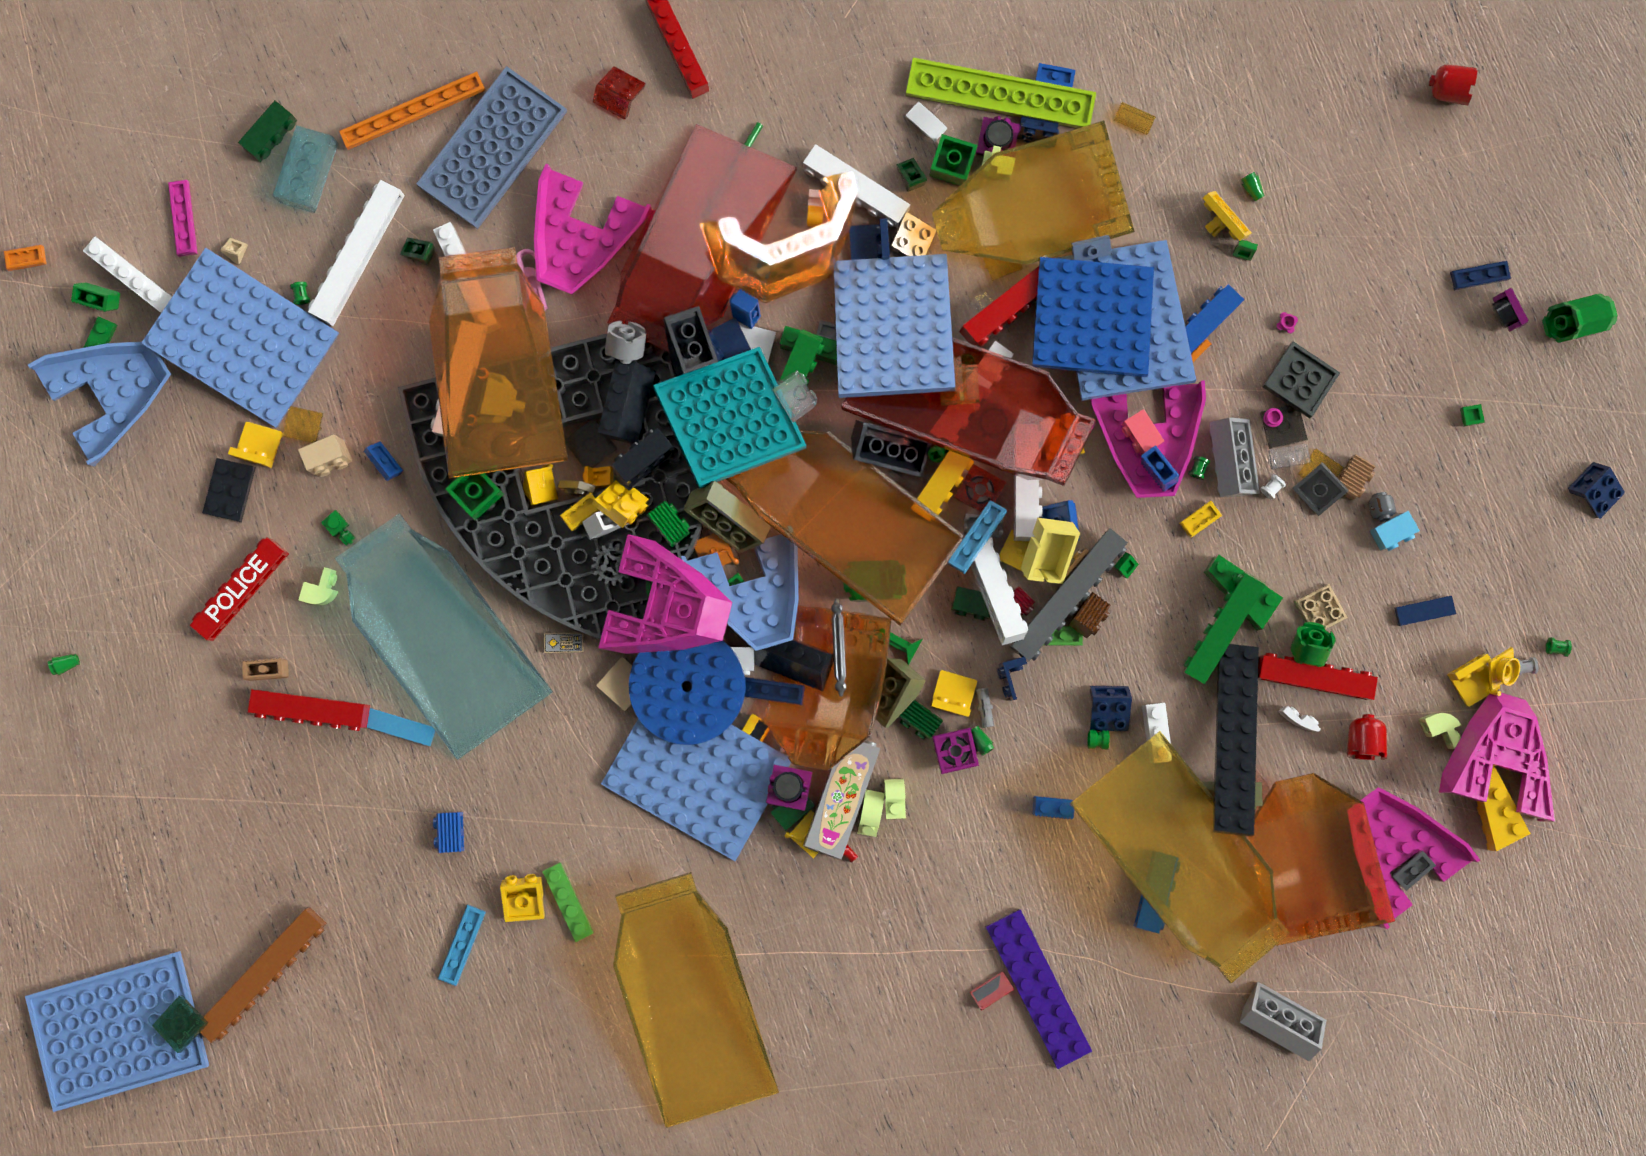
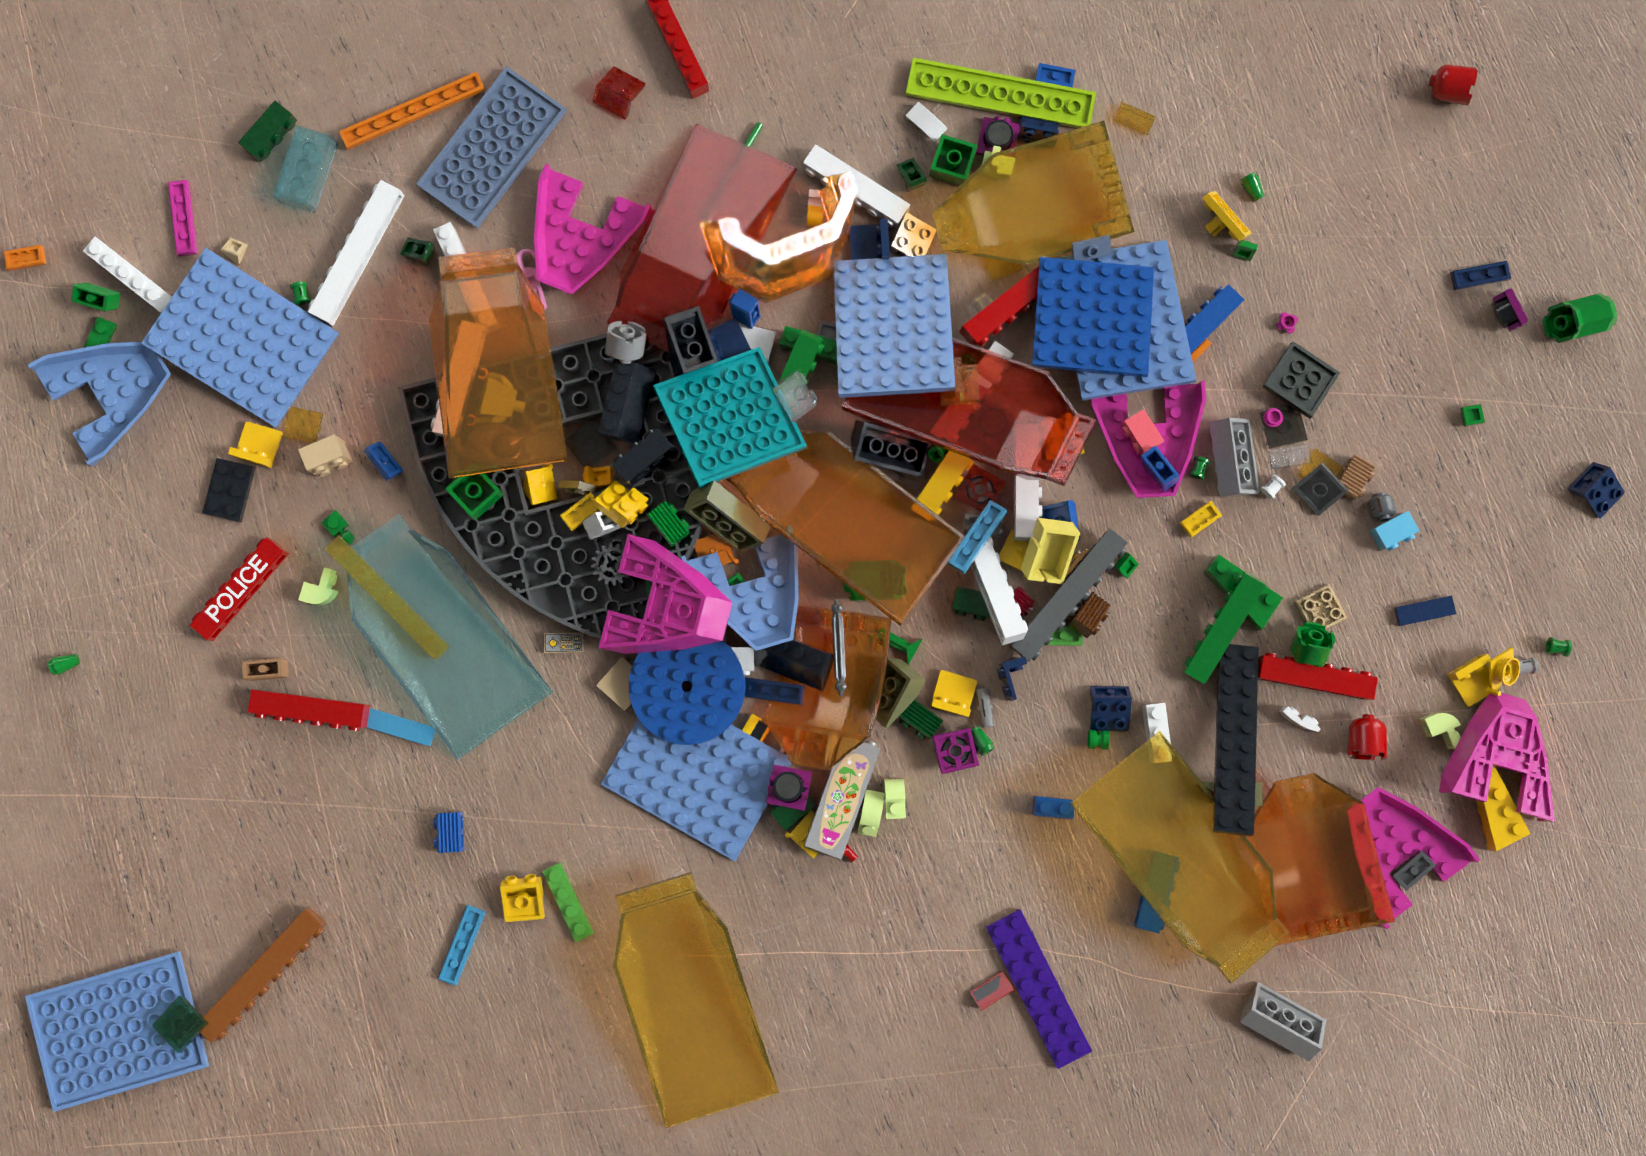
none -> clear yellow tile [324,535,450,660]

